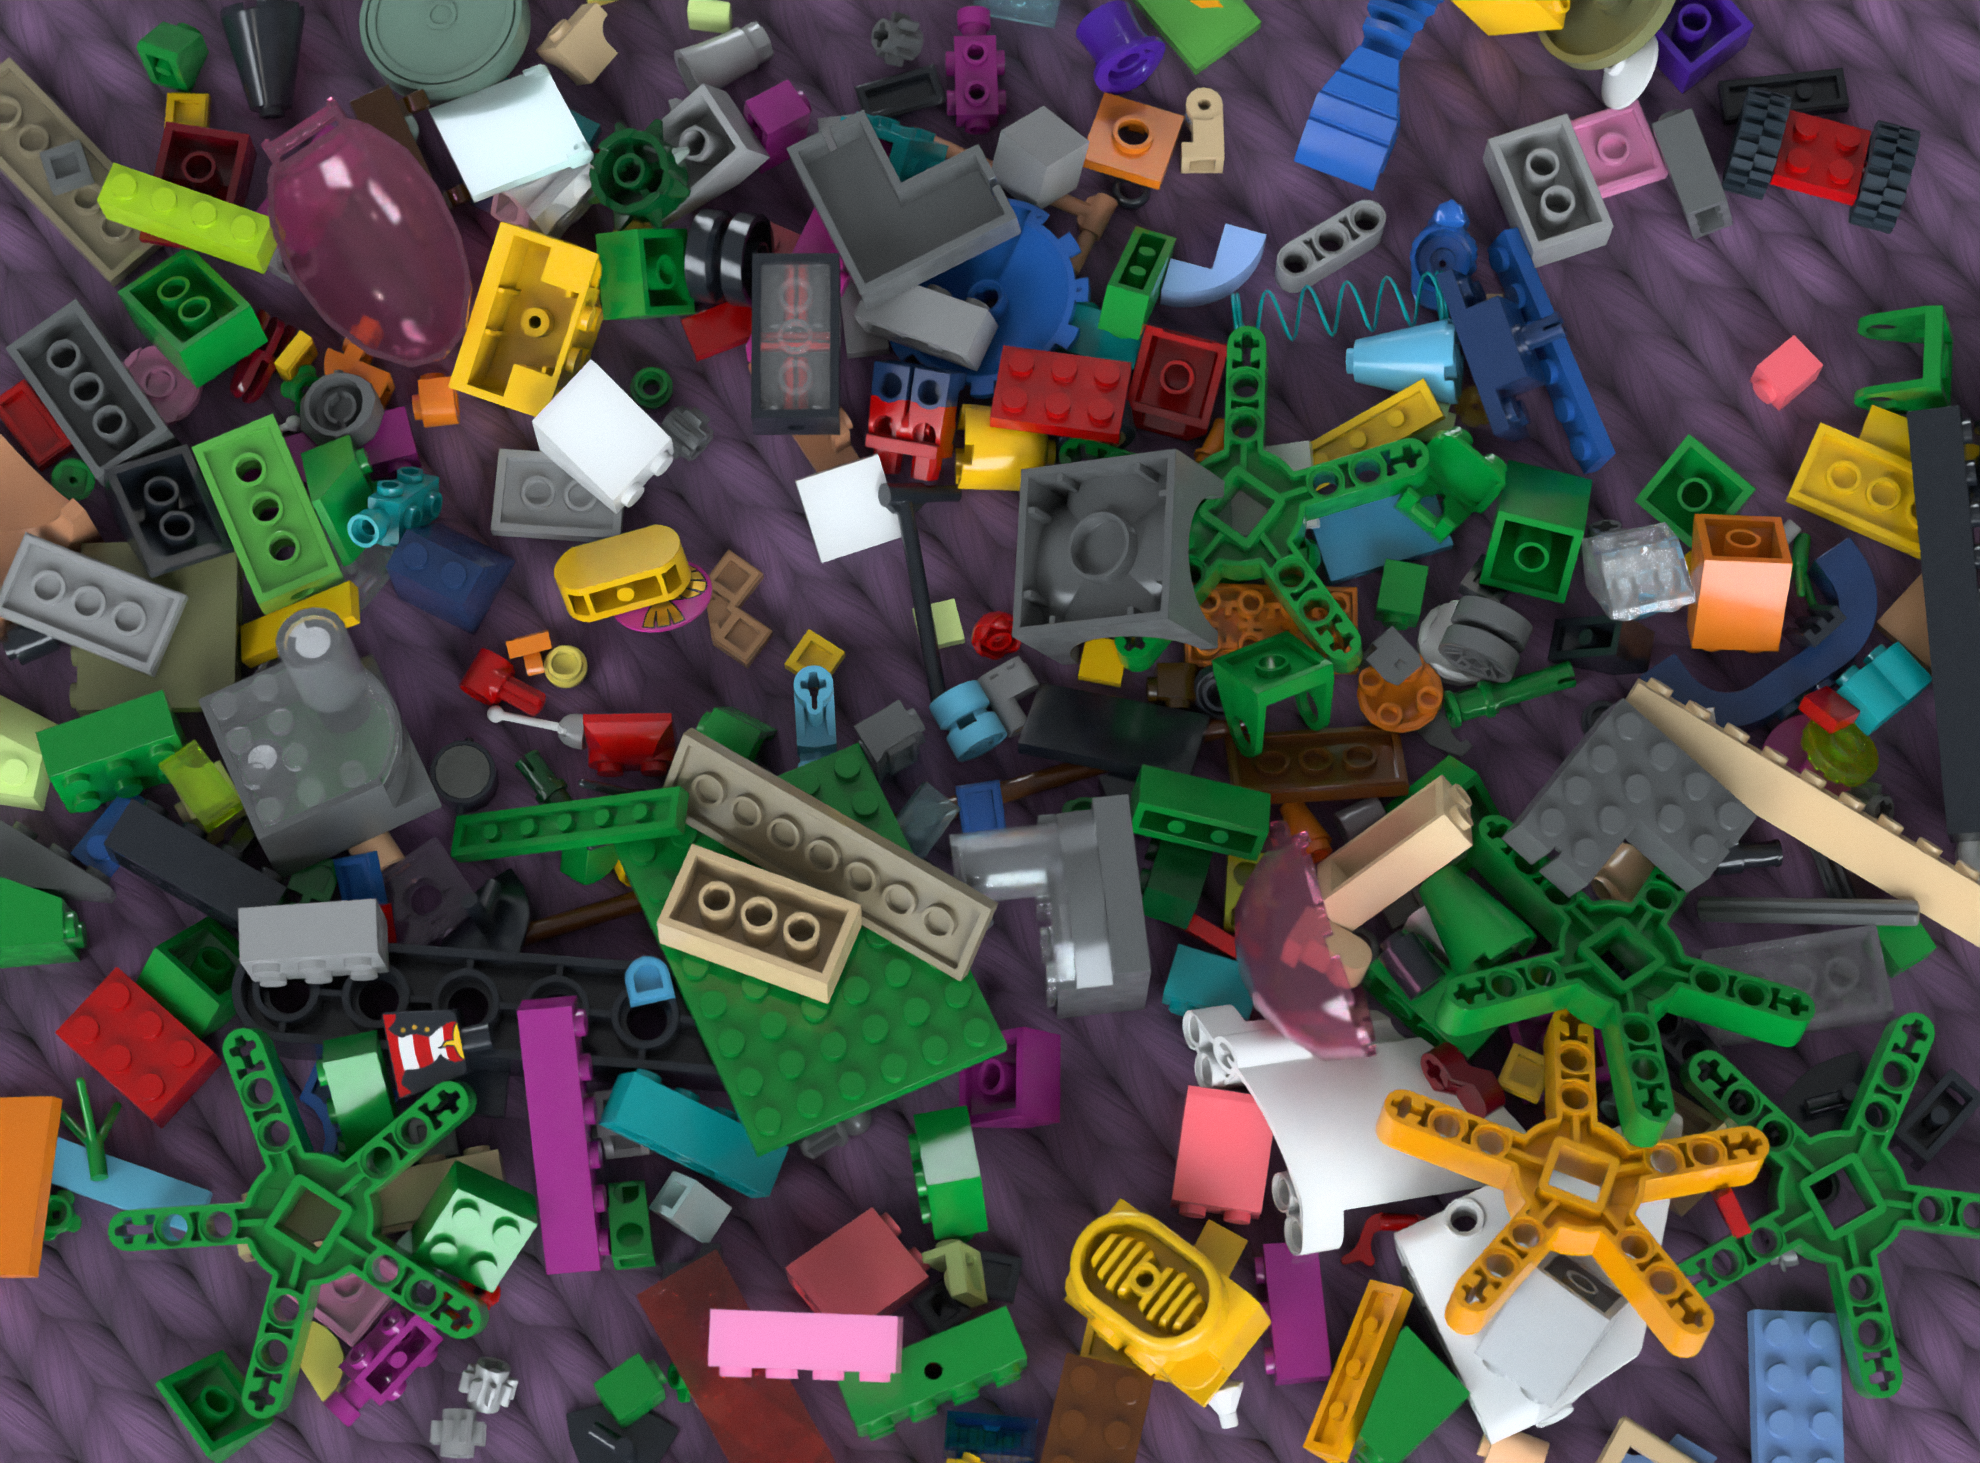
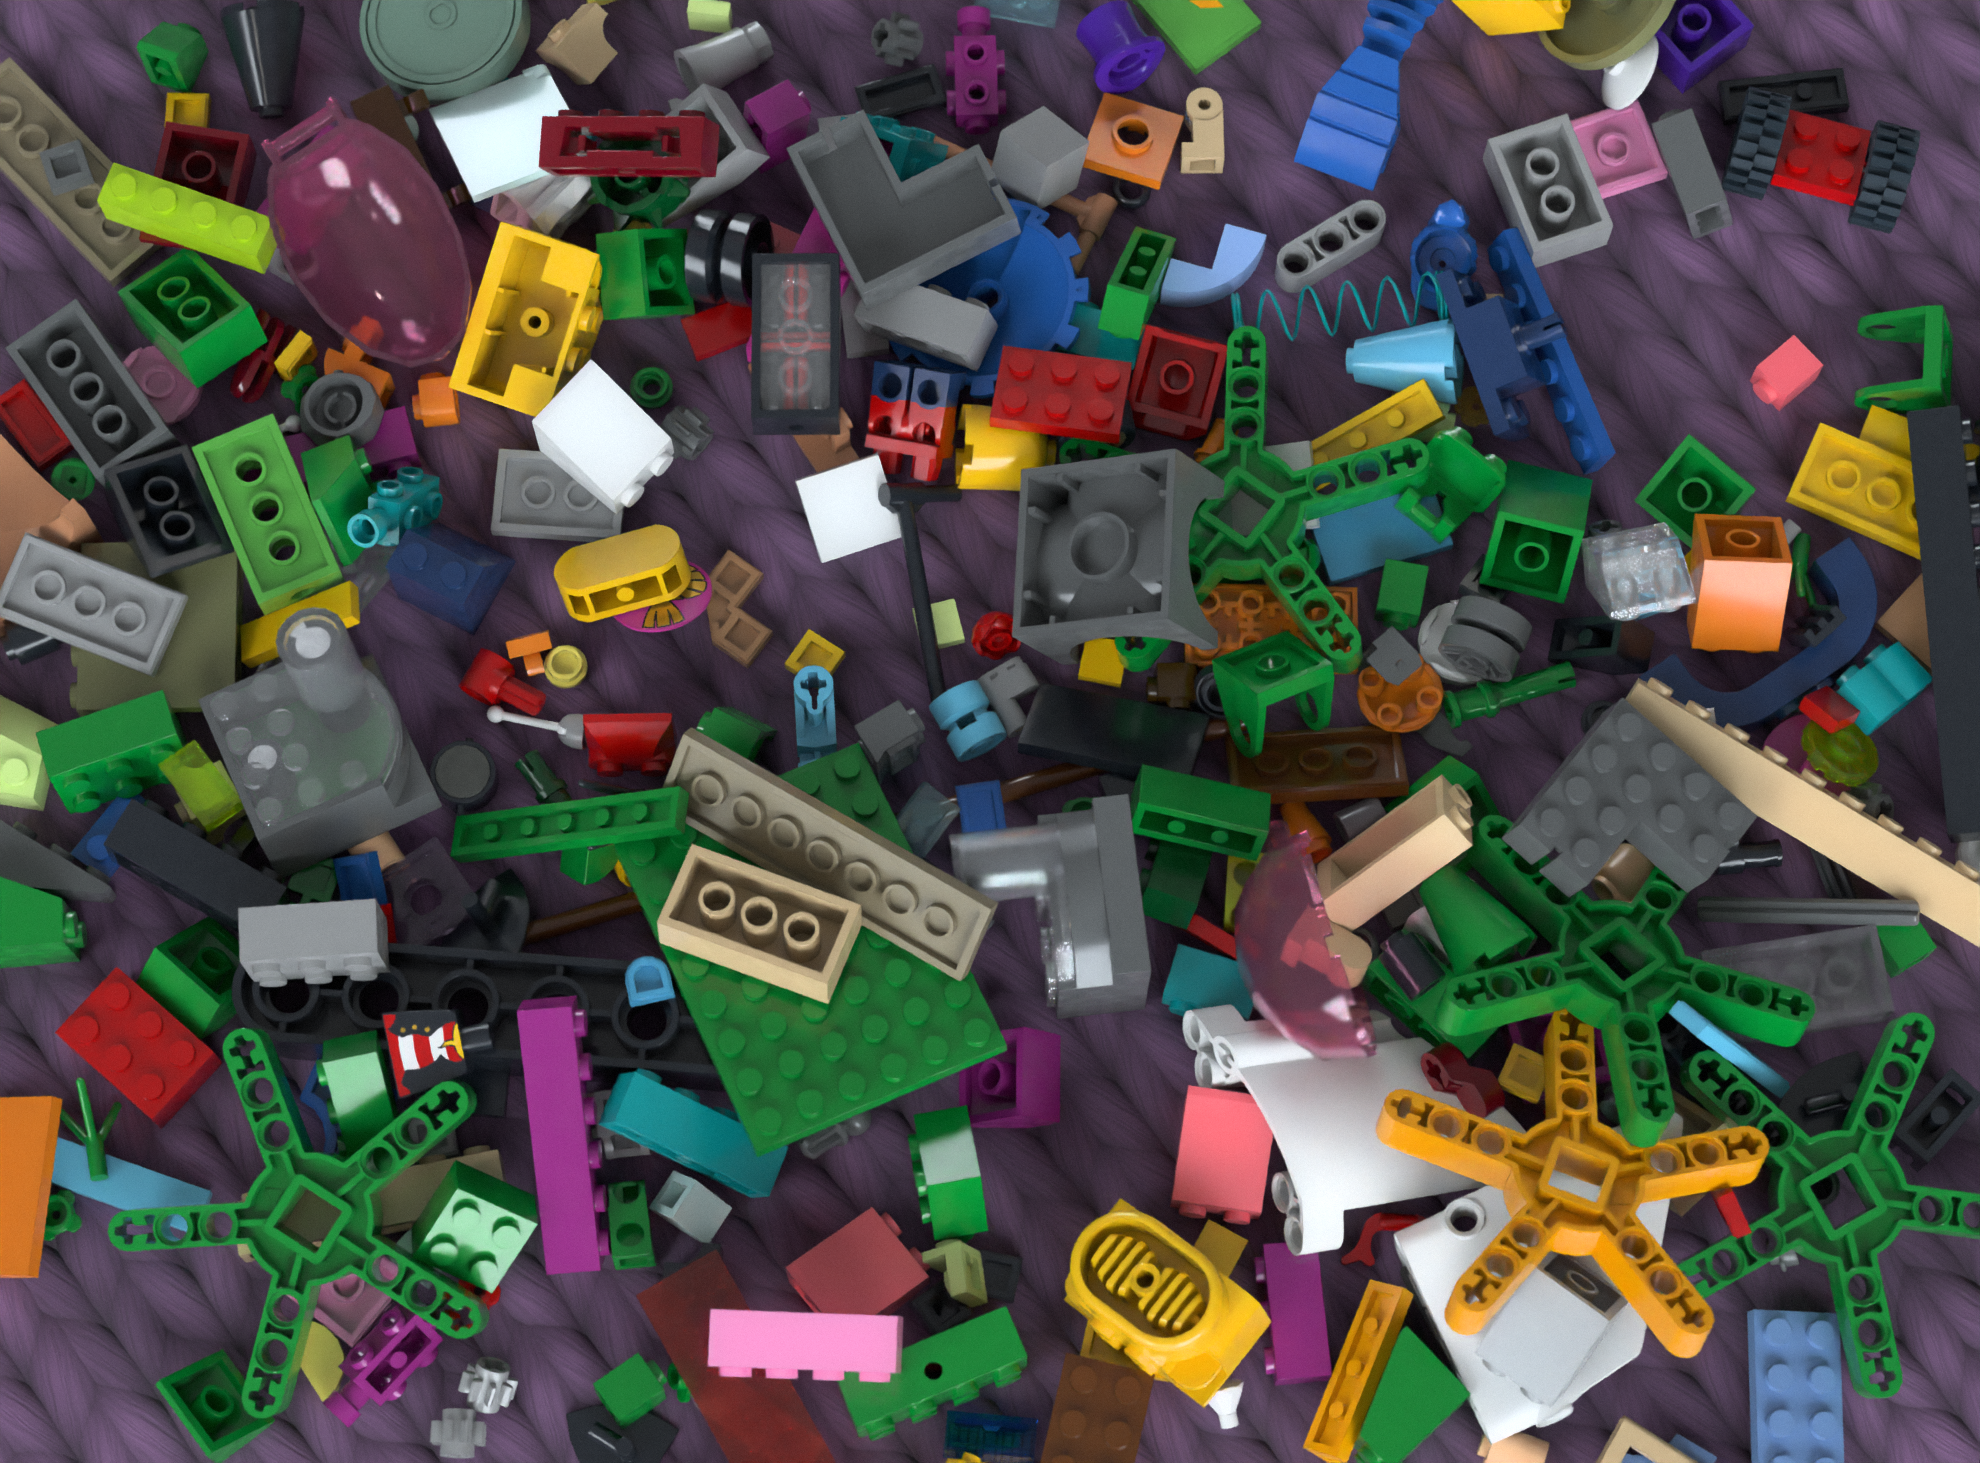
none -> dark red brick [538,109,720,177]
none -> medium azure tile [1668,1000,1790,1099]

